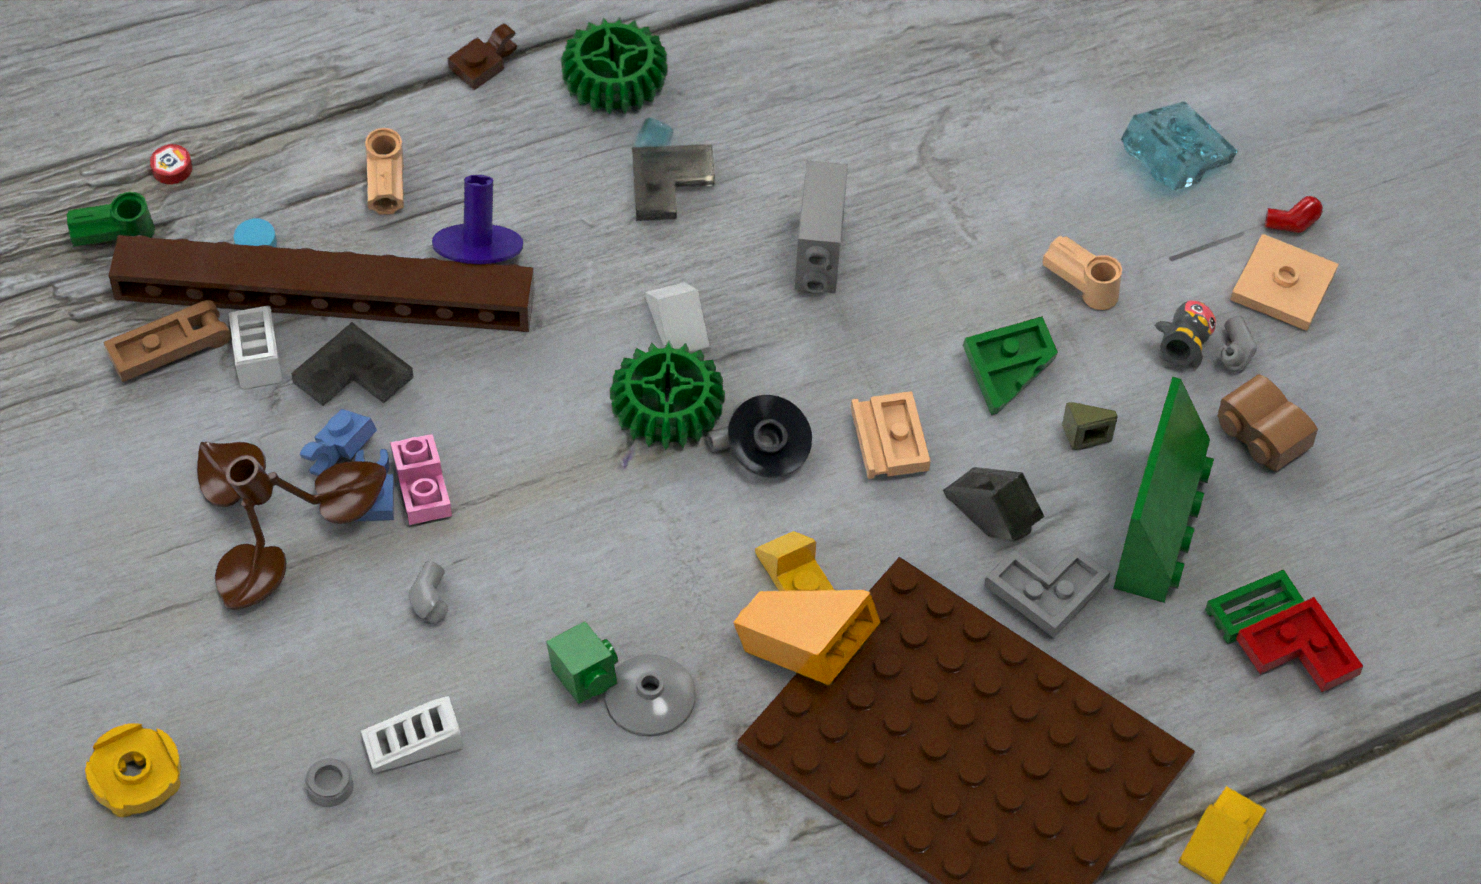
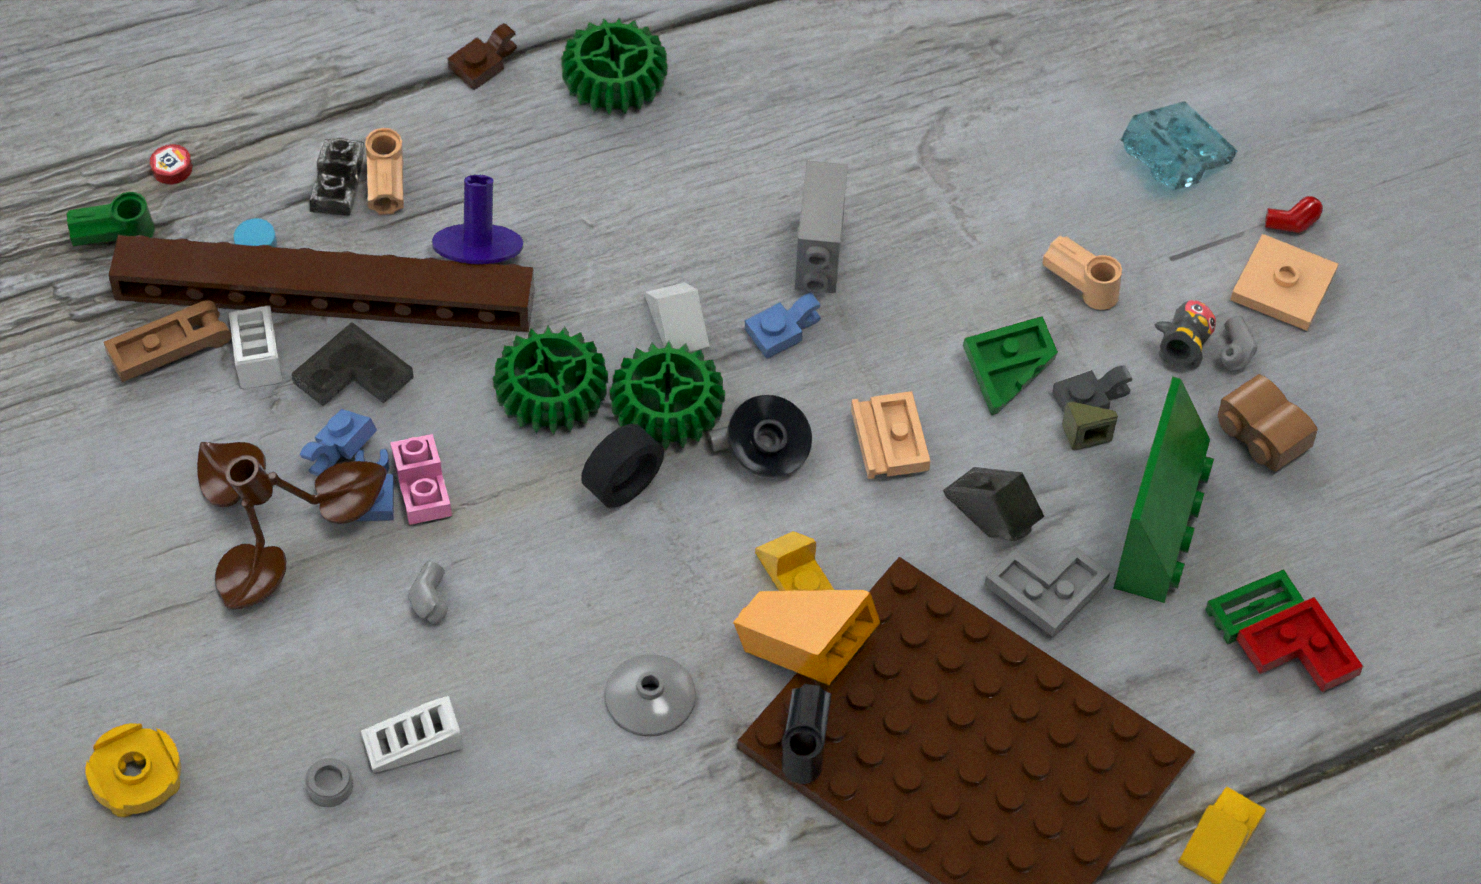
green brick [546,621,618,704] -> none
clear smoke plate [632,144,715,221] -> none
clear light blue piece [635,118,674,158] -> none
none -> clear smoke slope [309,138,365,216]
none -> green gear [493,326,608,435]
none -> black tyre [581,424,664,508]
none -> medium blue plate [745,293,821,359]
none -> black piece [781,684,832,784]
none -> dark grey plate [1053,365,1133,413]

